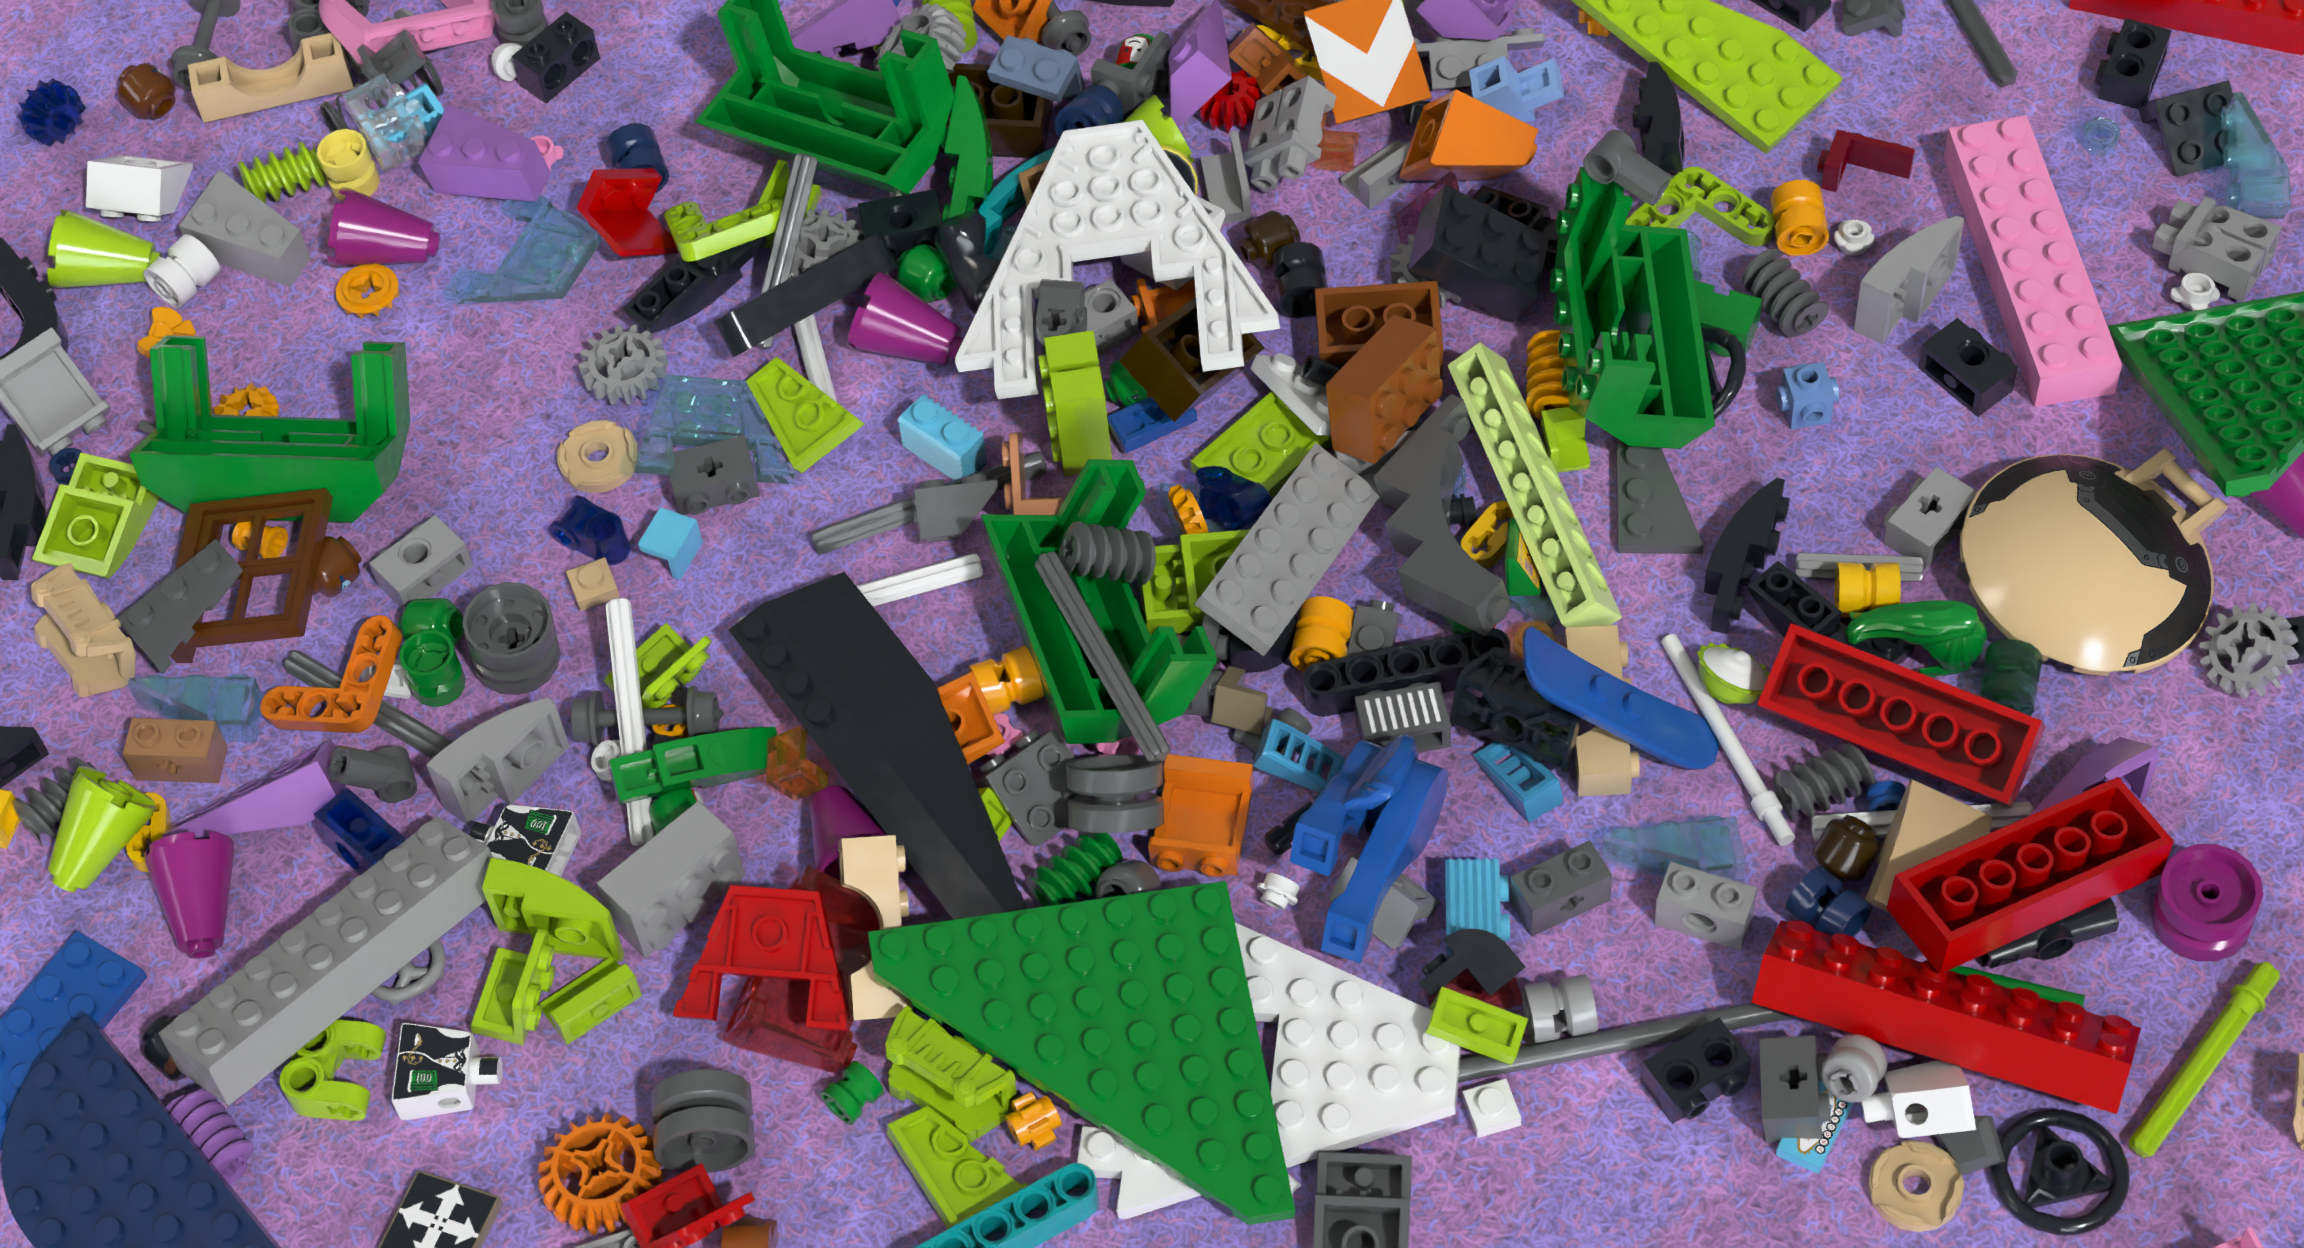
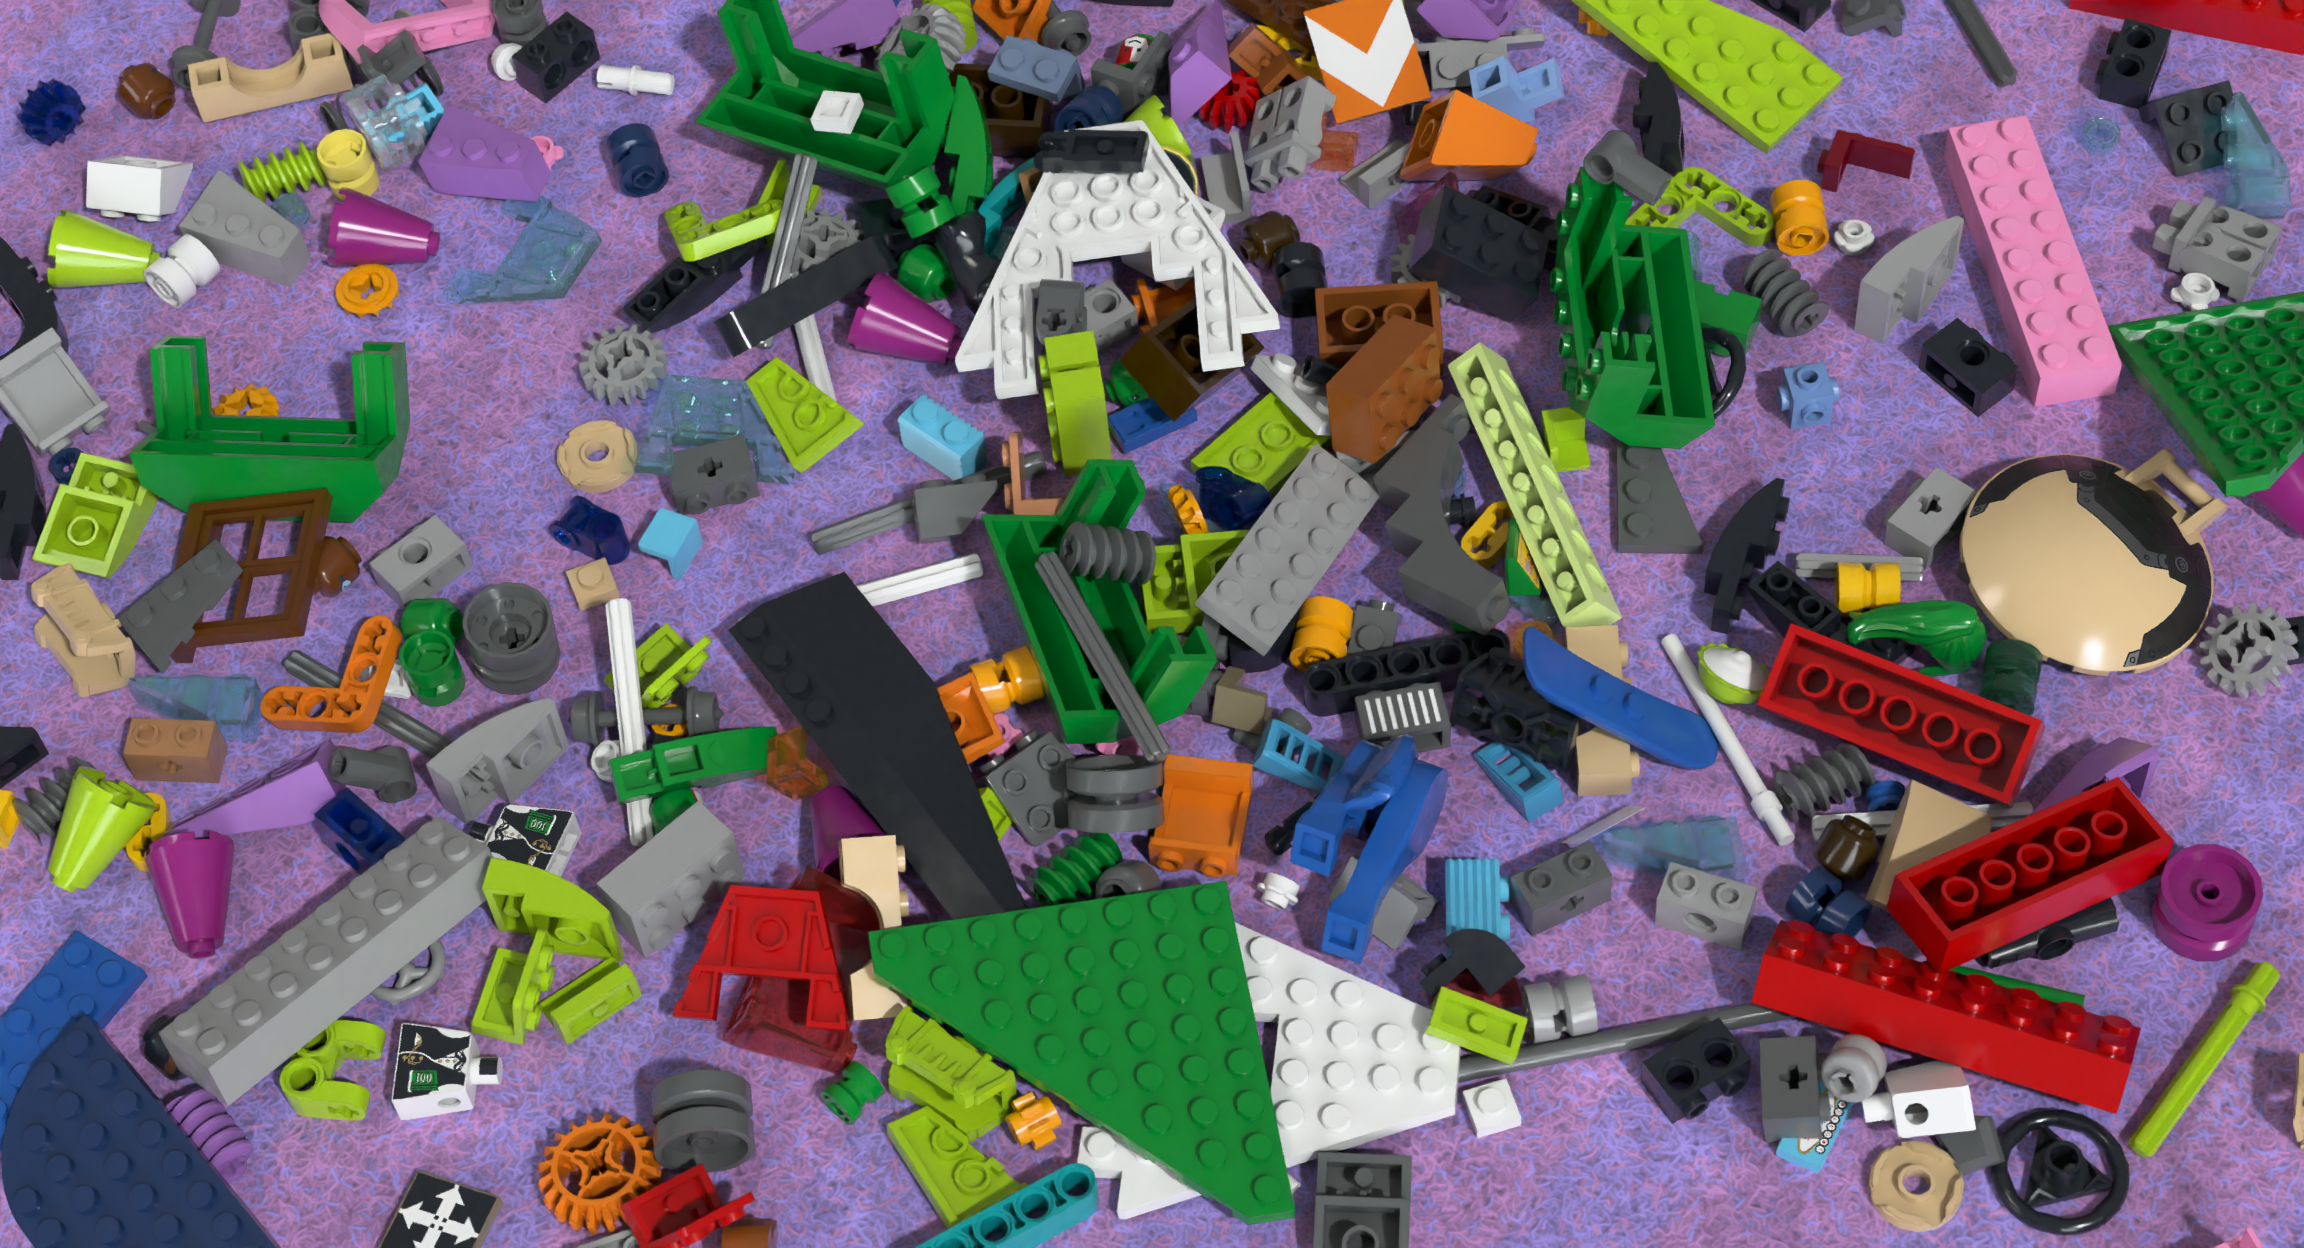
light orange piece [137,307,196,358] -> none
light orange bush [232,521,288,559] -> none
red bracket [576,168,679,257] -> none
light orange piece [1526,330,1570,420] -> none
none -> clear light blue bush [270,193,310,229]
none -> white axle [597,64,675,96]
none -> white plate [810,90,864,134]
none -> green wheel [884,164,957,239]
none -> black hinge [1033,129,1150,173]
none -> white sticker [1561,806,1645,844]

